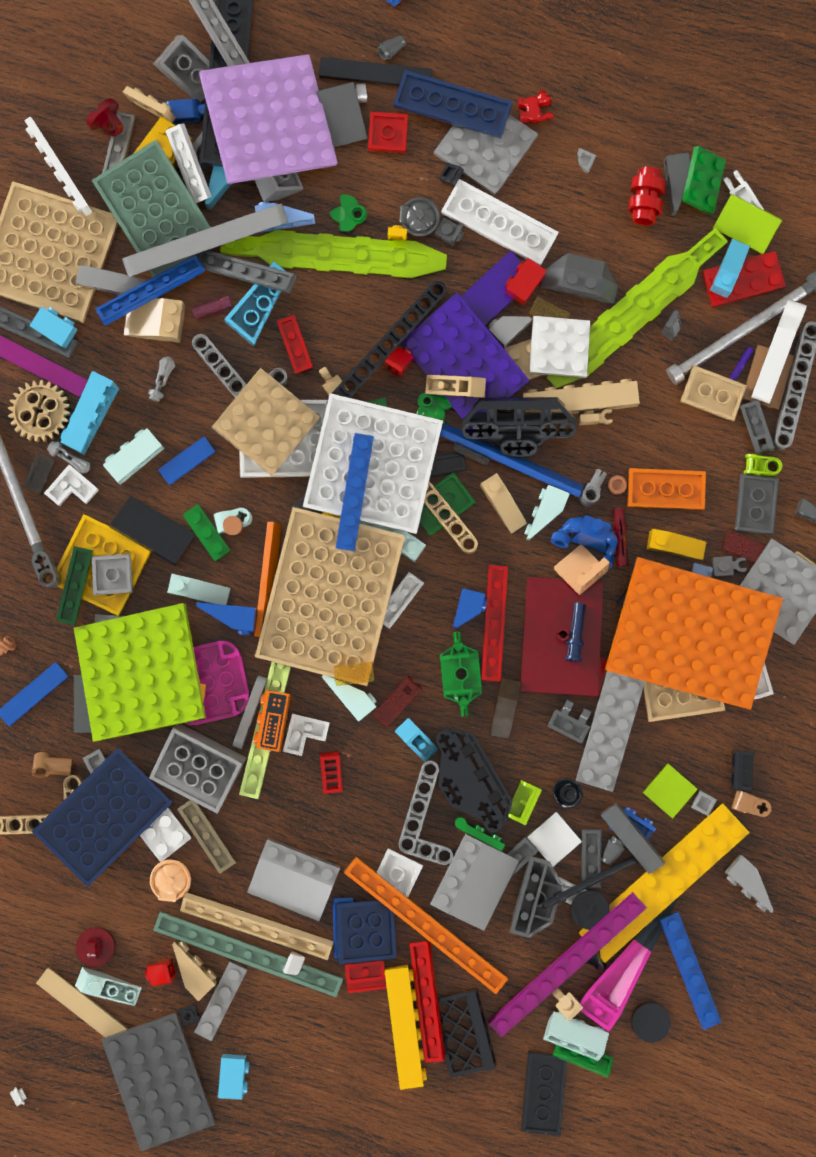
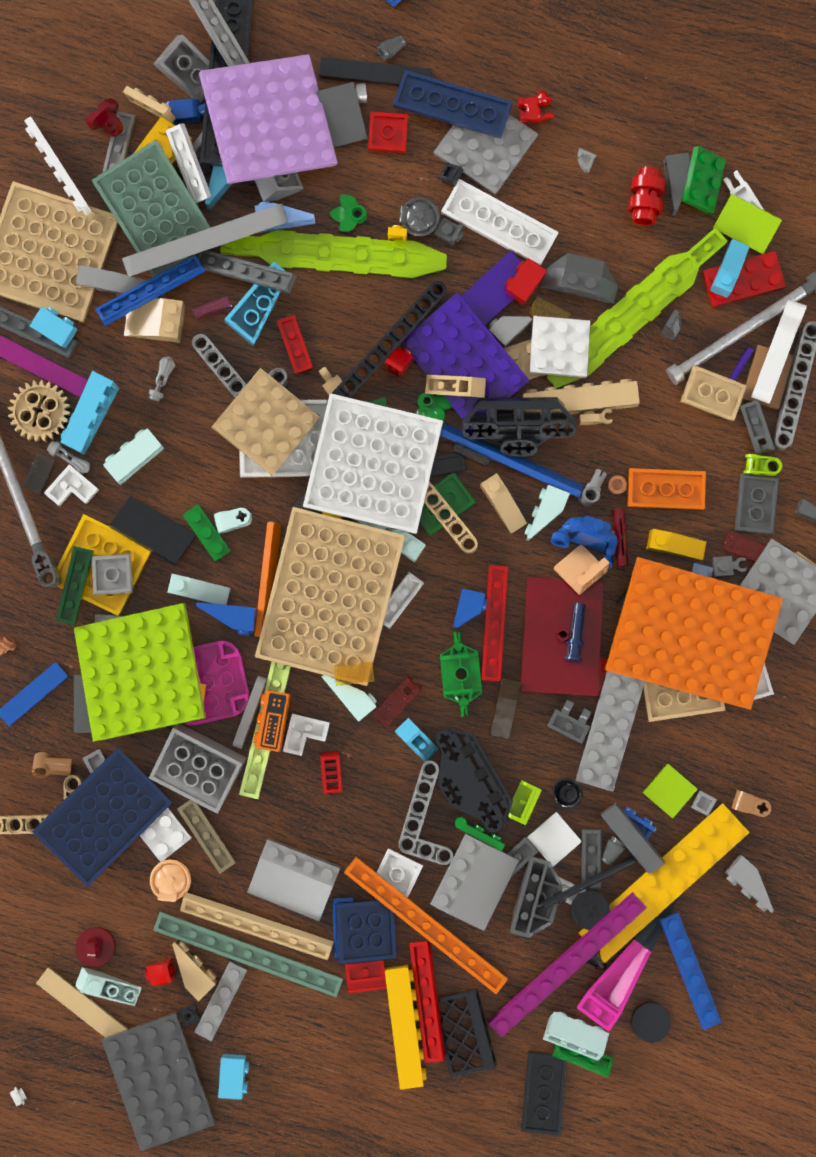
blue tile [158,437,216,486] -> none
nougat tile [223,516,243,535] -> none
white slope [283,951,305,975] -> none
blue plate [335,433,374,552] -> none
tan plate [552,988,583,1021] -> none
black hinge [730,750,754,791] -> none

